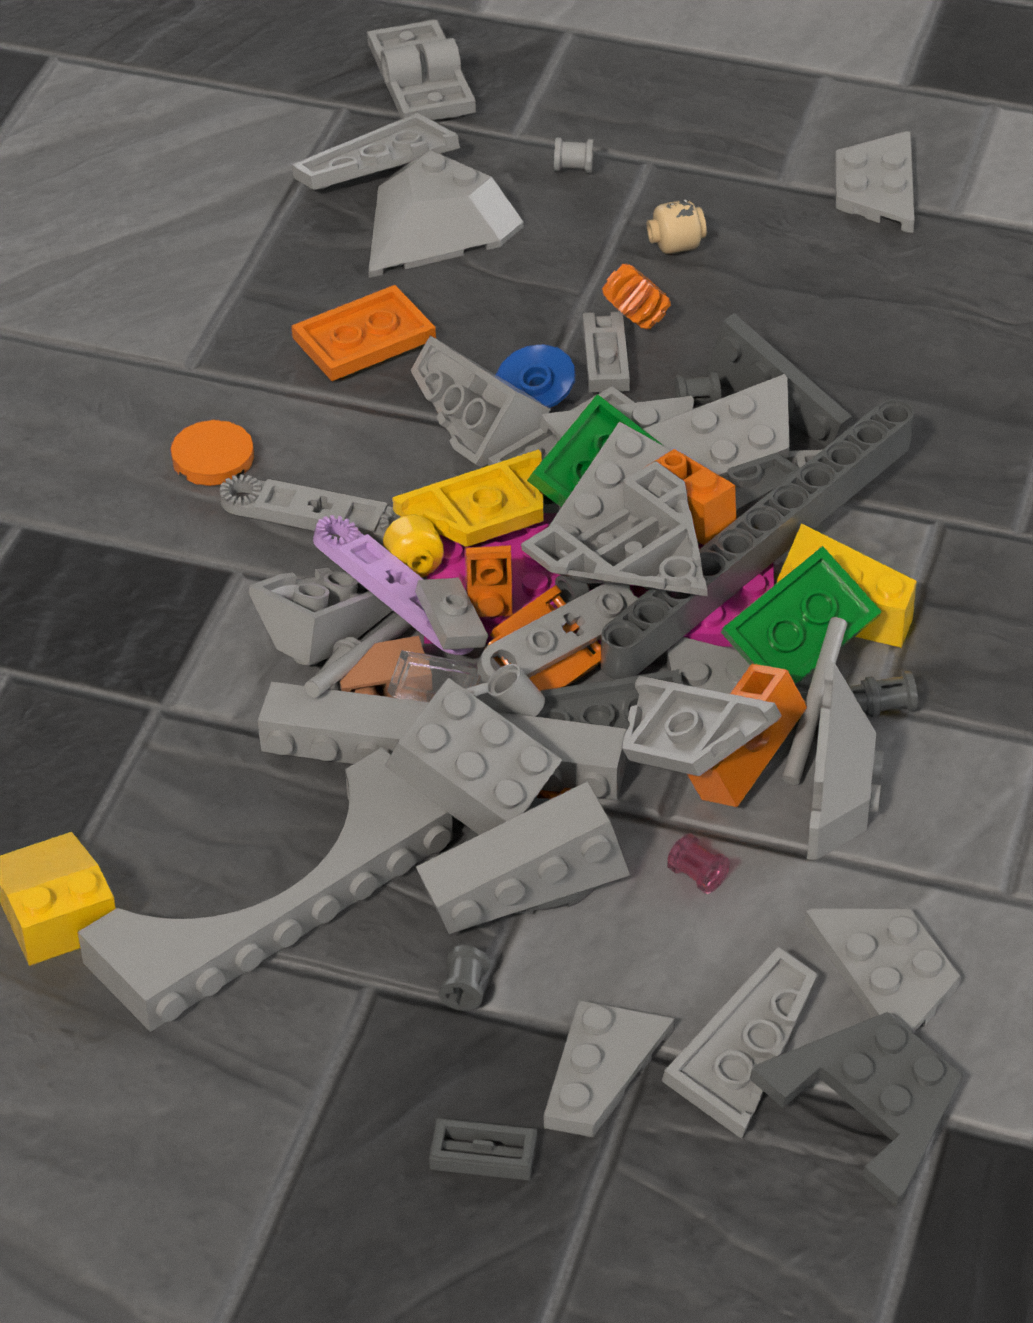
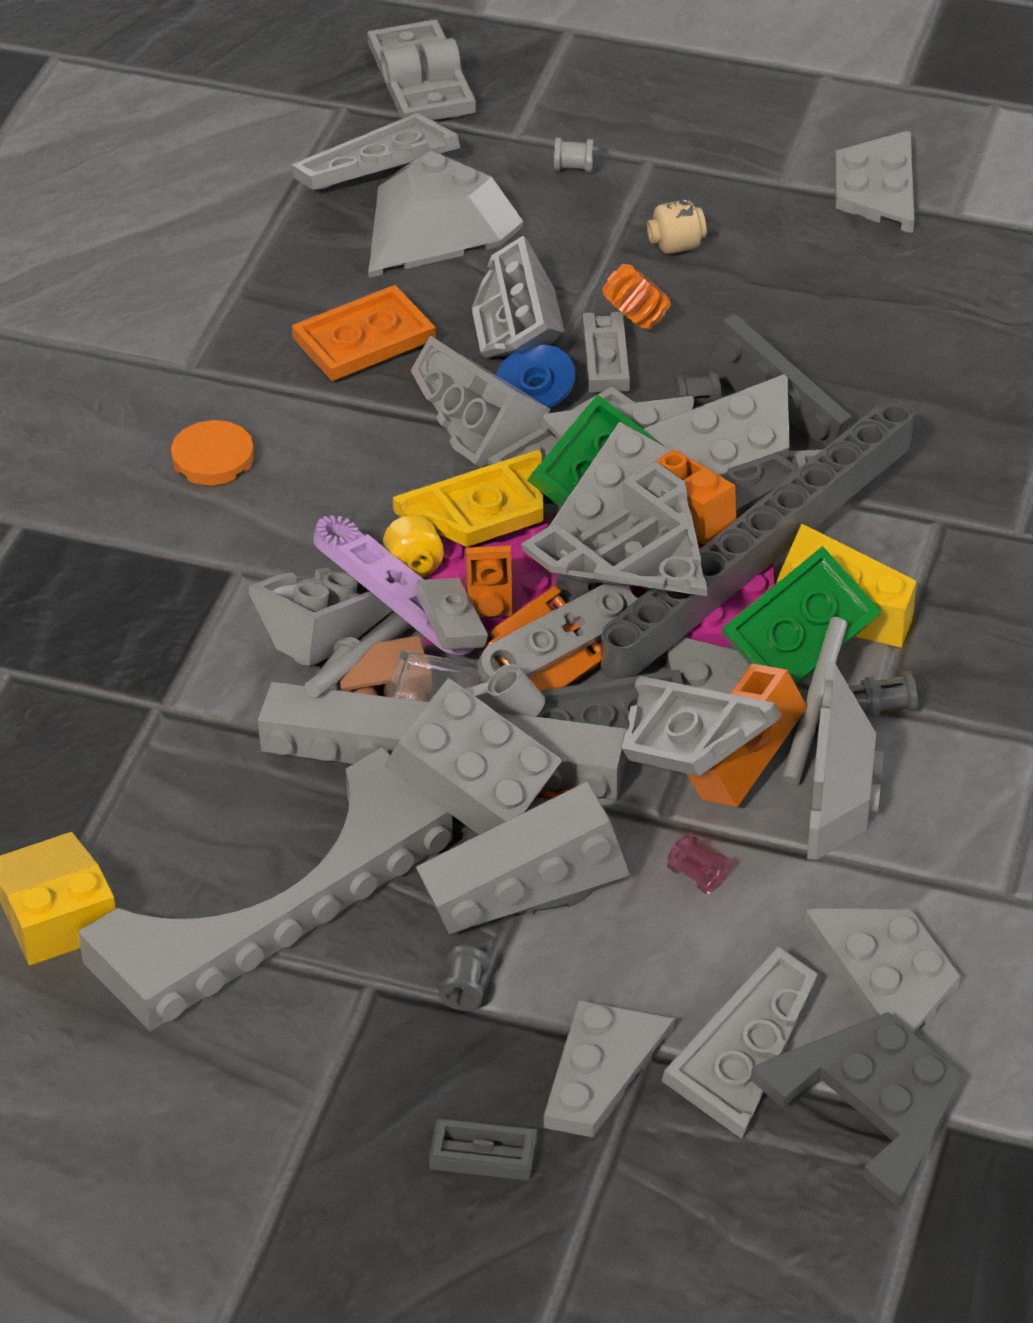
light grey piece [220,474,401,545] -> none
none -> light grey wedge [472,235,565,358]

